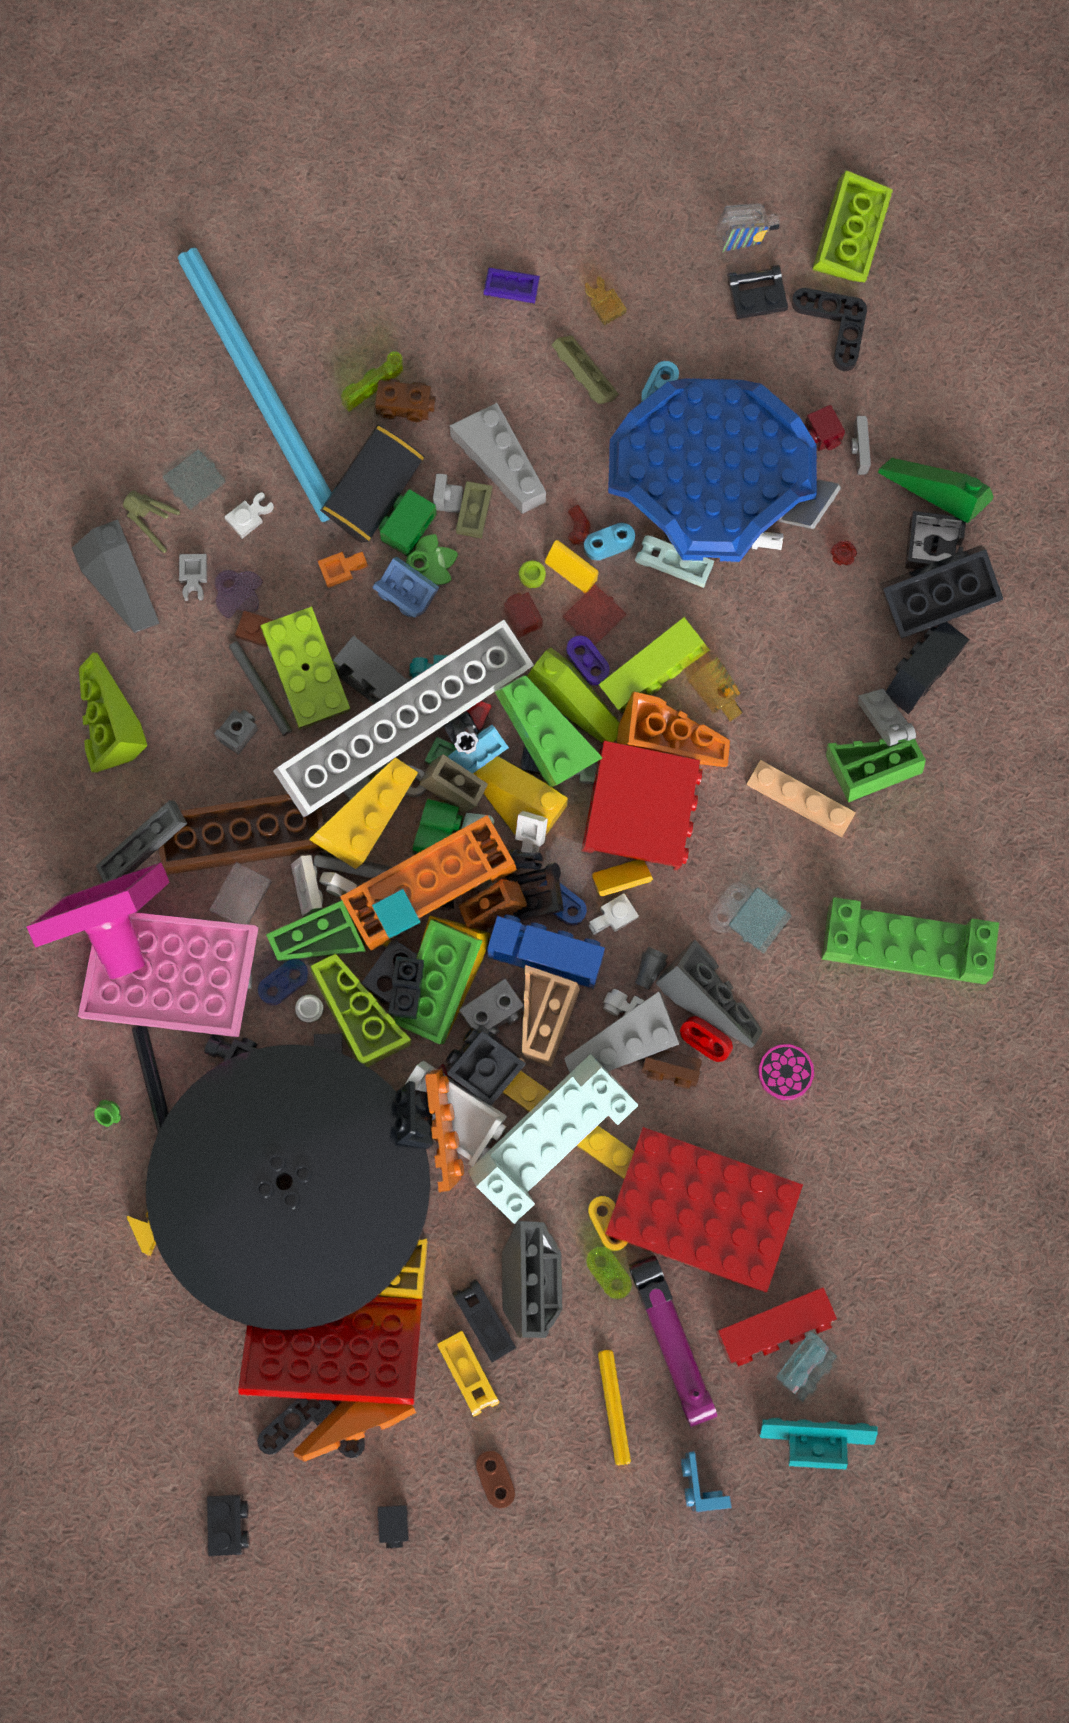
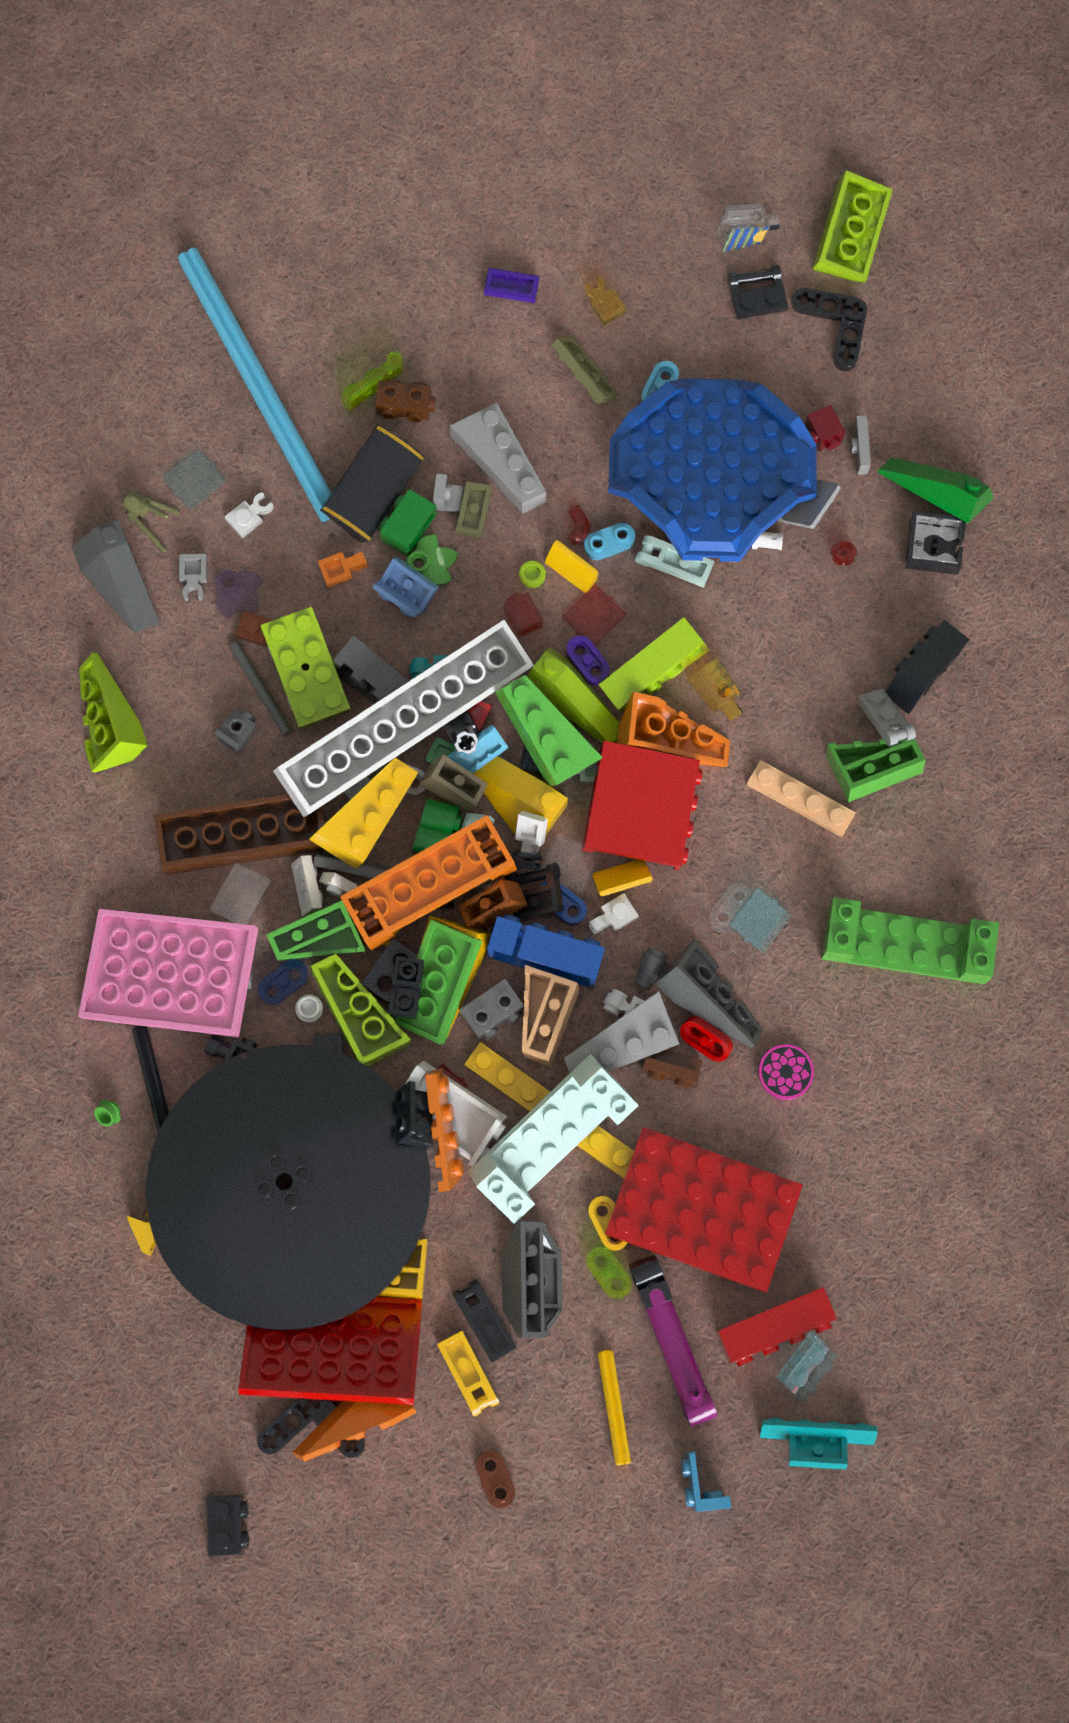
dark pink piece [27,862,170,979] -> none
dark grey tile [96,800,187,882] -> none
teal piece [372,889,421,938] -> none
black brick [377,1505,409,1548] -> none
black plate [445,1024,526,1106] -> none
black brick [880,545,1004,639] -> none

